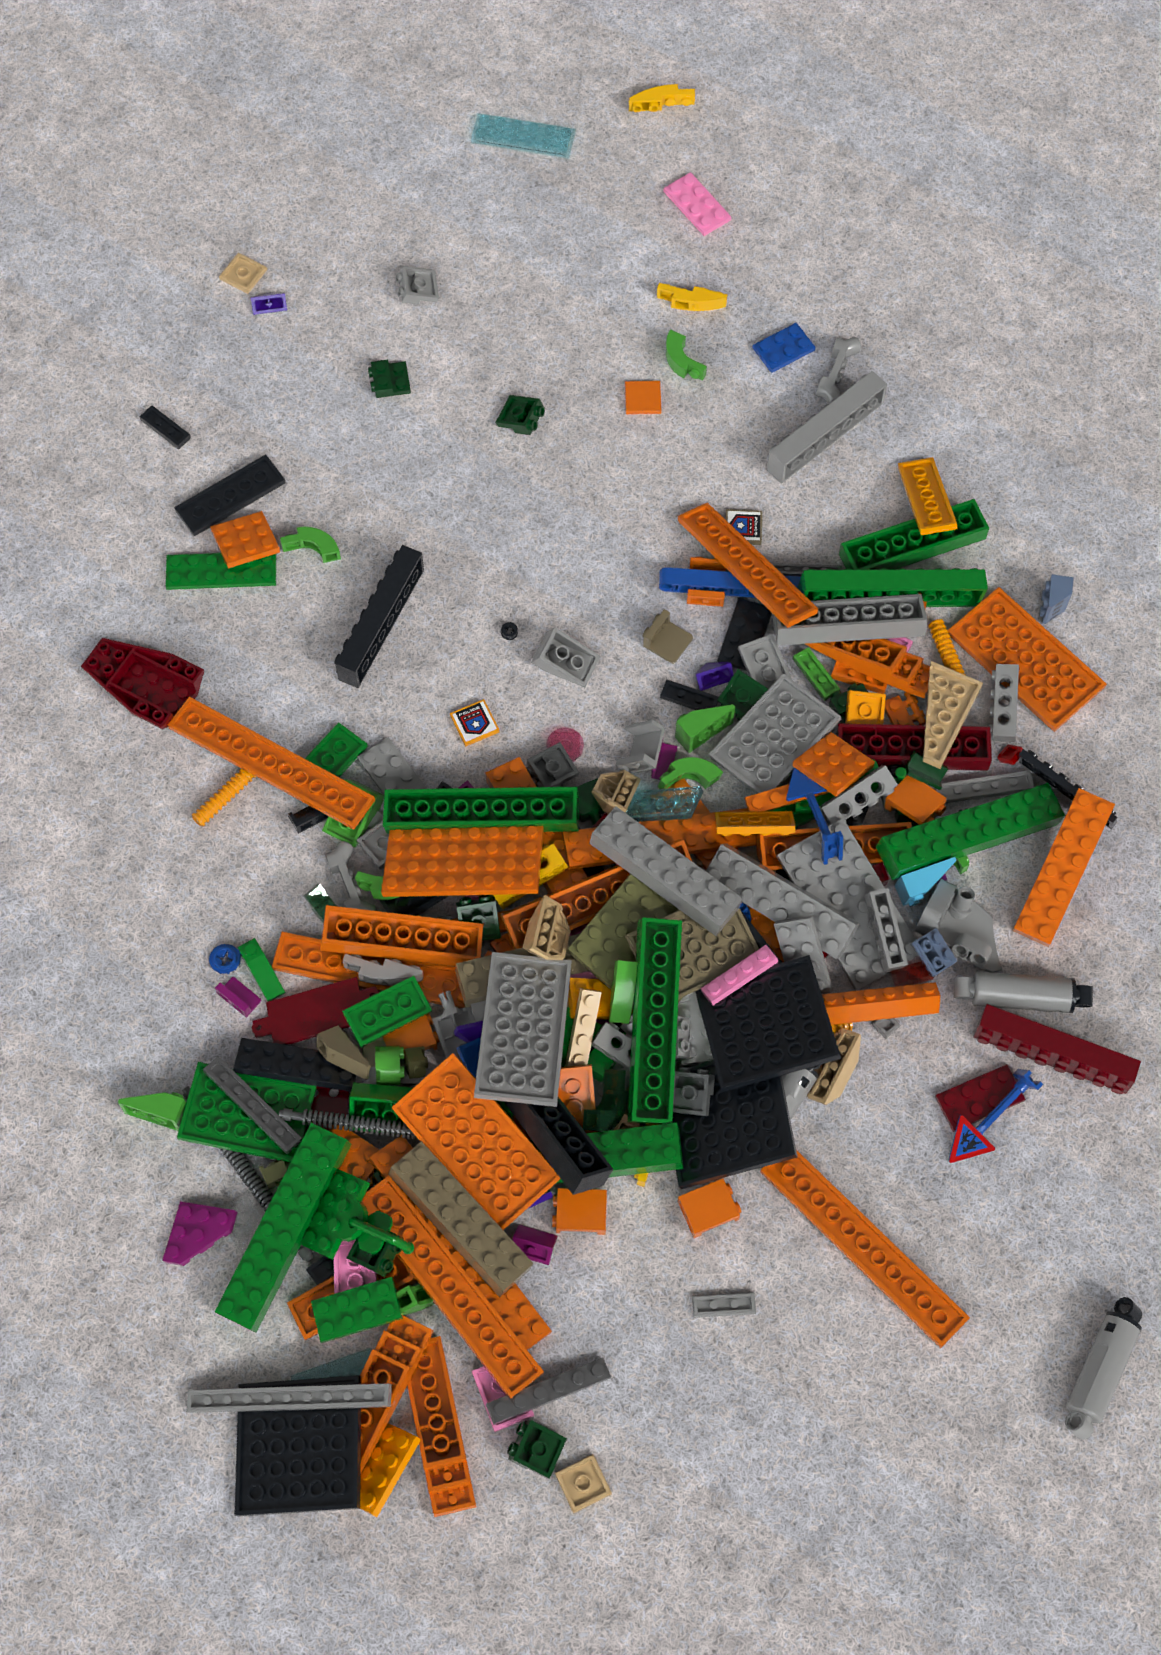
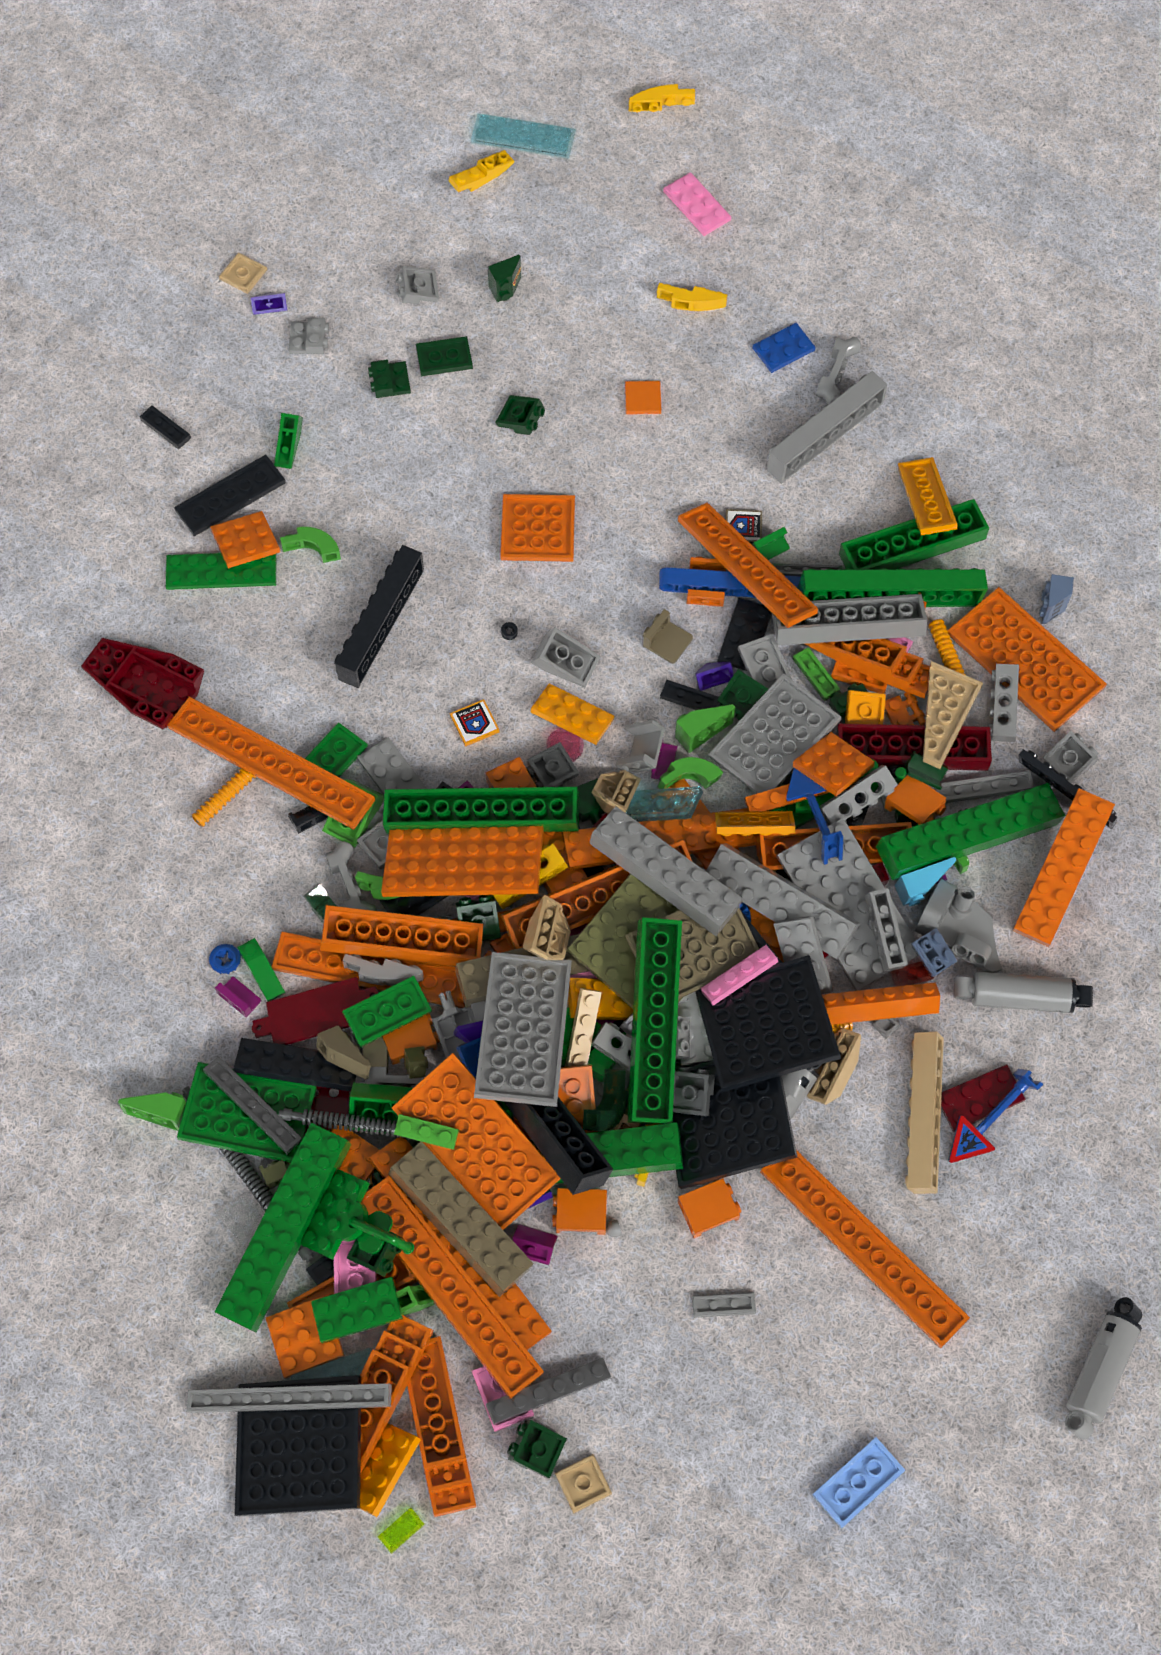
magenta plate [162,1201,238,1266] -> none
bright green cylinder [375,1046,404,1085] -> none
bright green slope [609,960,638,1024] -> none
bright green arch [666,329,707,381] -> none
dark red brick [973,1004,1141,1094] -> none
red plate [997,744,1023,765] -> none
none -> orange plate [266,1295,345,1379]
none -> green slope [274,413,303,469]
none -> light grey plate [289,318,329,354]
none -> clear neon green tile [377,1508,425,1554]
none -> bright green plate [394,1114,460,1150]
none -> dark green plate [416,336,473,377]
none -> yellow slope [448,150,514,192]
none -> dark green slope [488,255,521,302]
none -> orange plate [501,494,575,562]
none -> light orange plate [531,683,614,745]
none -> light grey hinge [606,1220,622,1237]
none -> green panel [752,527,790,560]
none -> light blue plate [813,1437,905,1529]
none -> tan brick [905,1031,944,1194]
none -> light grey plate [1043,731,1099,784]

